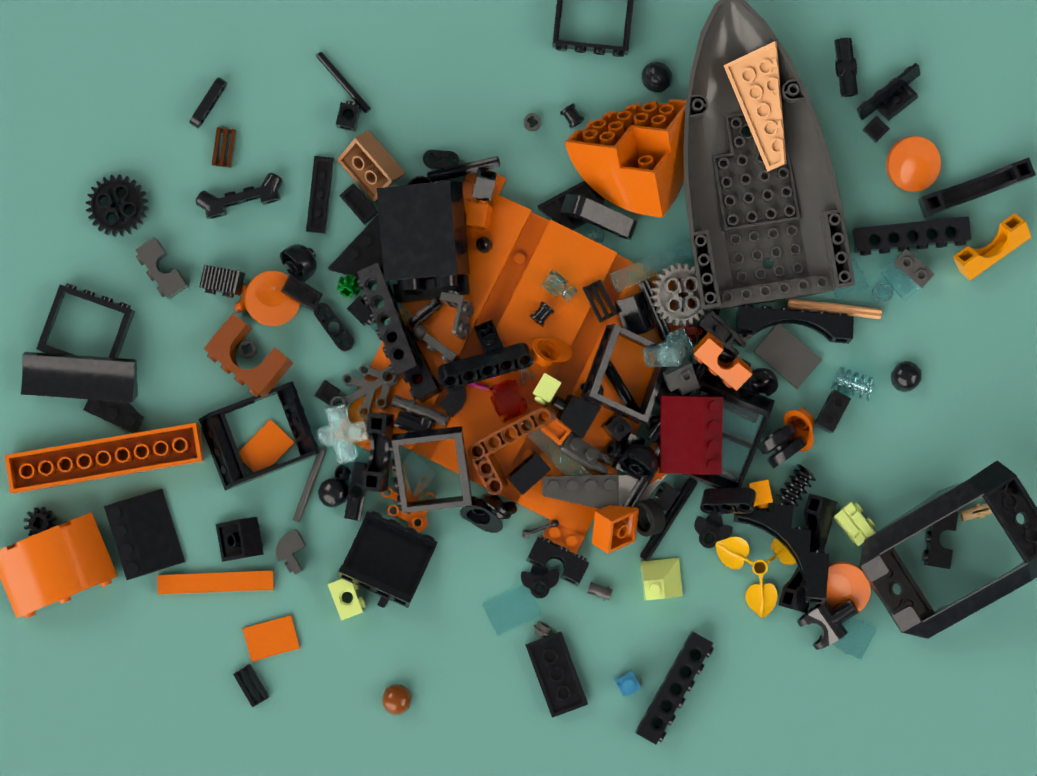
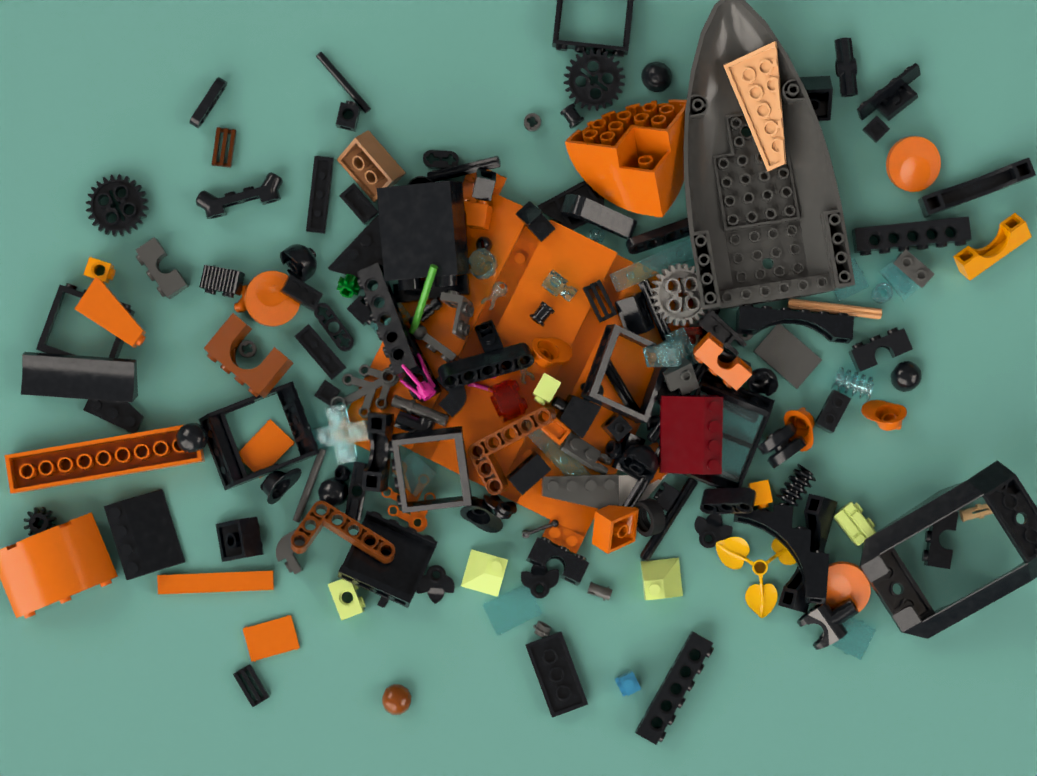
none -> orange slope [75,277,146,348]
none -> light orange brick [83,257,116,284]
none -> black hair [176,423,208,453]
none -> black piece [260,468,302,505]
none -> dark orange beam [291,501,395,564]
none -> black plate [294,324,346,380]
none -> dark pink plant [400,353,436,401]
none -> bright green bar [409,264,438,334]
none -> black plate [416,565,455,604]
none -> yellowish green slope [461,549,508,597]
none -> clear light blue hair [468,248,498,280]
none -> clear light blue arm [481,281,508,310]
none -> black slope [516,201,555,242]
none -> black gear [563,48,625,111]
none -> black beam [626,218,690,254]
none -> black slope [800,76,833,121]
none -> black arch [848,327,913,373]
none -> orange piece [861,400,907,431]

